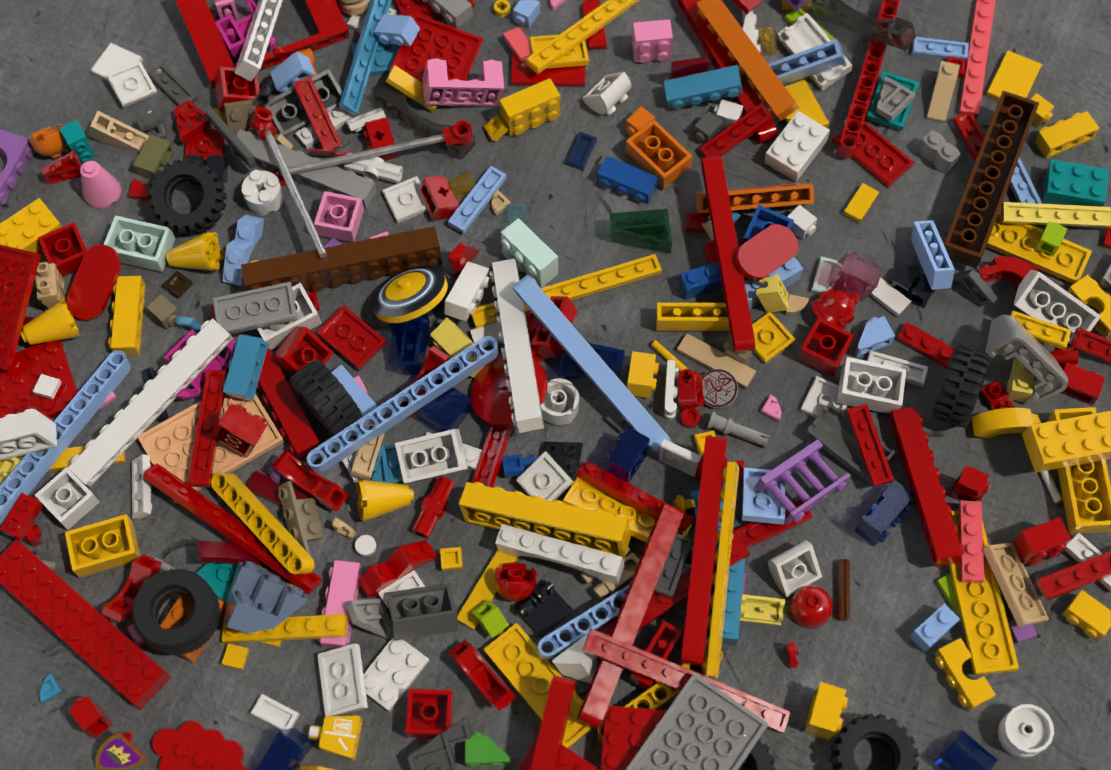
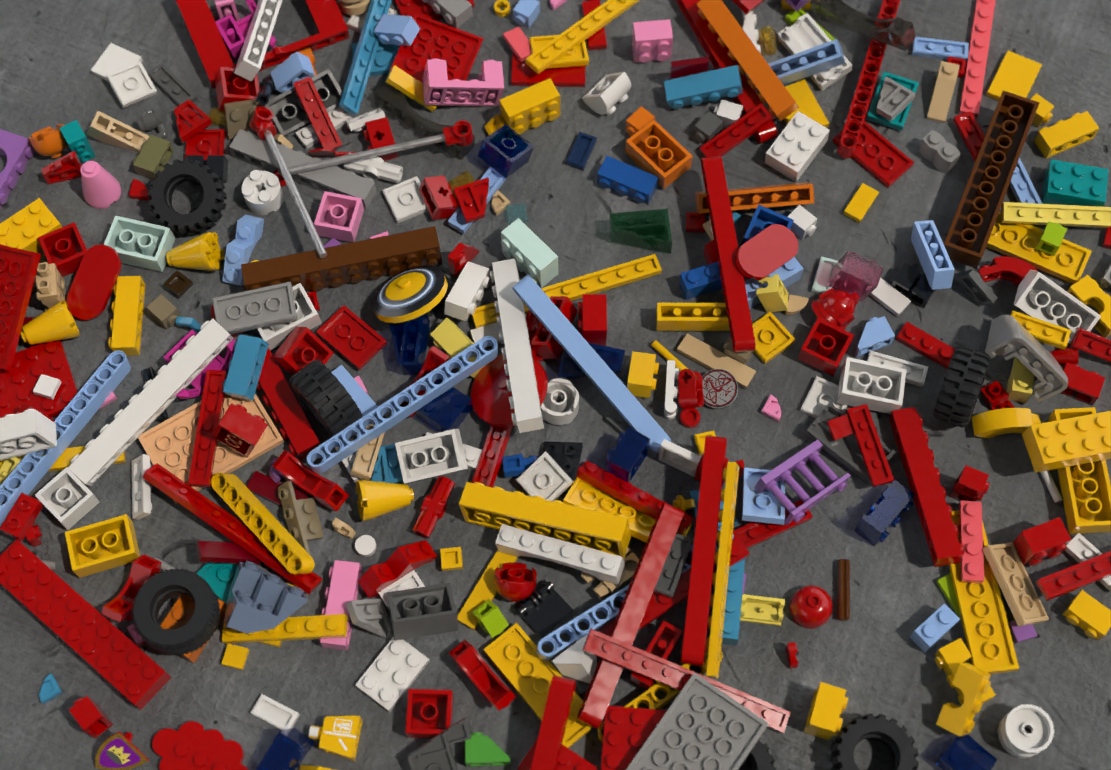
dark grey tile [204,106,257,169] -> none
white plate [318,643,368,717] -> none
light grey pin [707,411,770,447] -> none
white brick [768,540,822,597] -> none
none -> red wing [453,177,489,223]
none -> clear blue brick [477,124,534,178]
none -> red brick [578,294,607,347]
none -> red tile [826,414,854,441]
none -> yellow arch [936,663,991,737]

